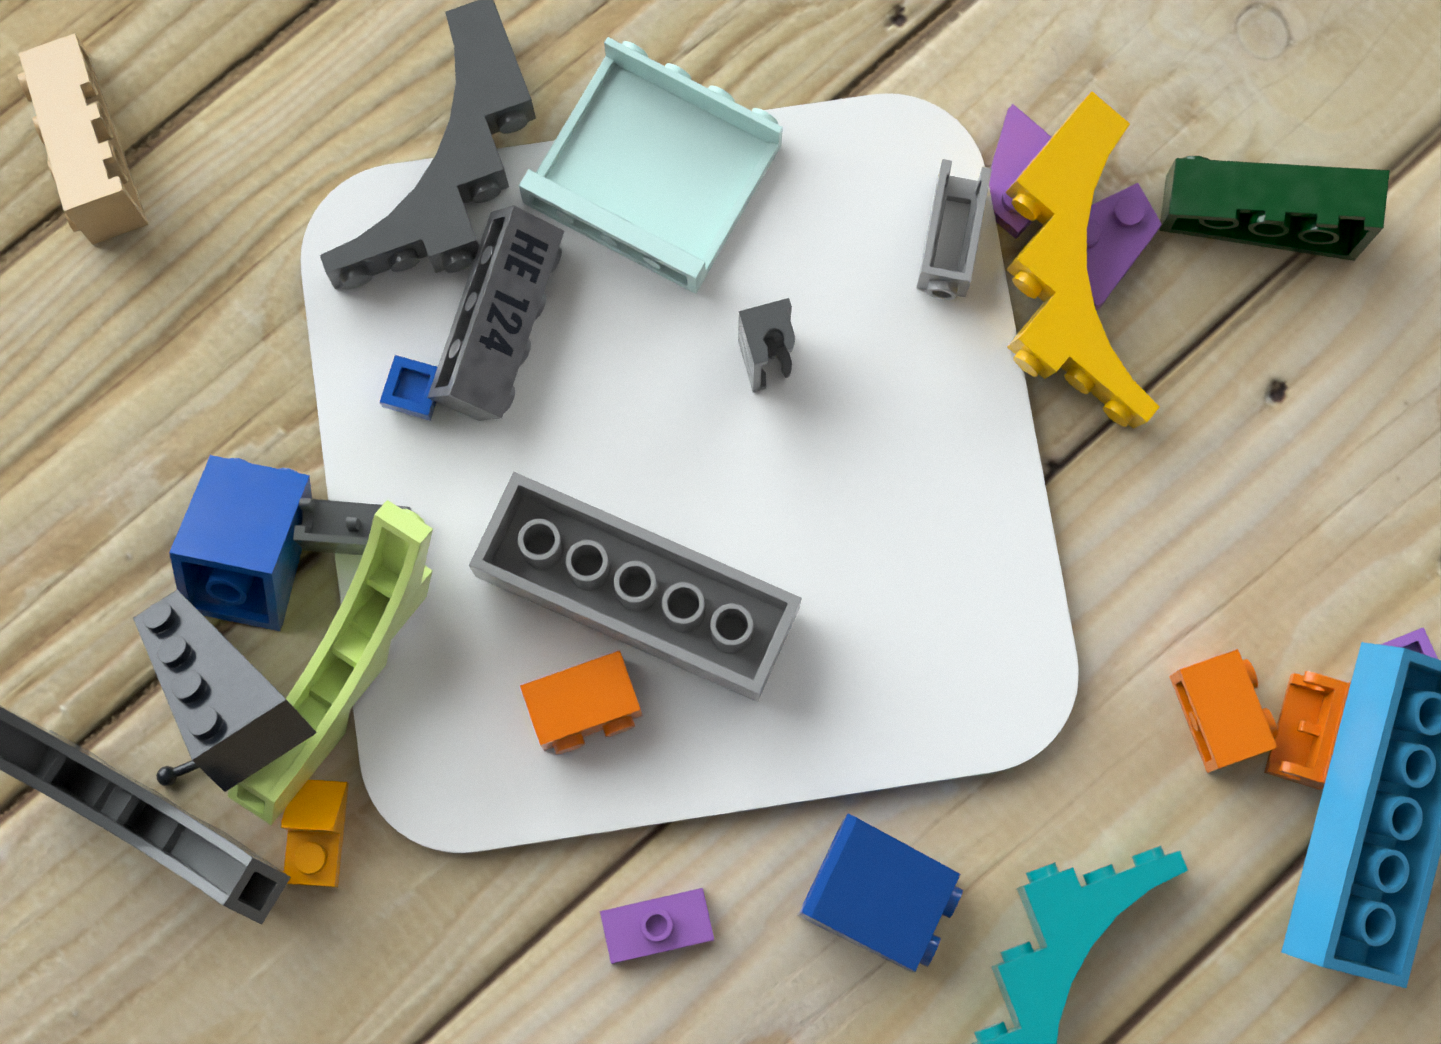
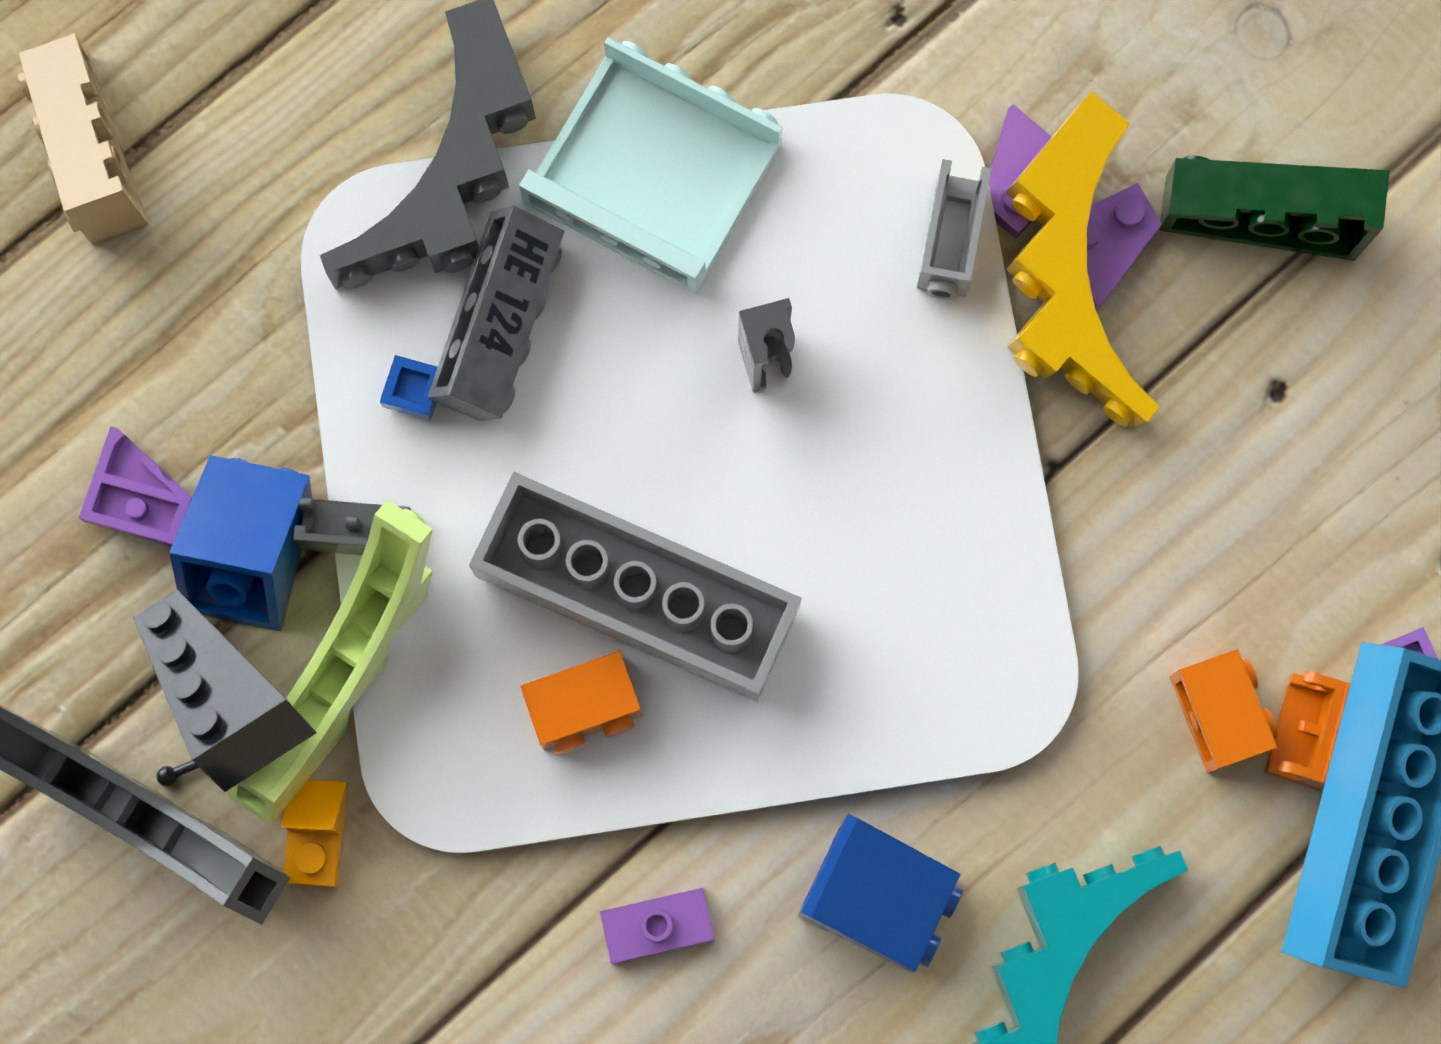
none -> medium lavender wing [79,426,192,547]

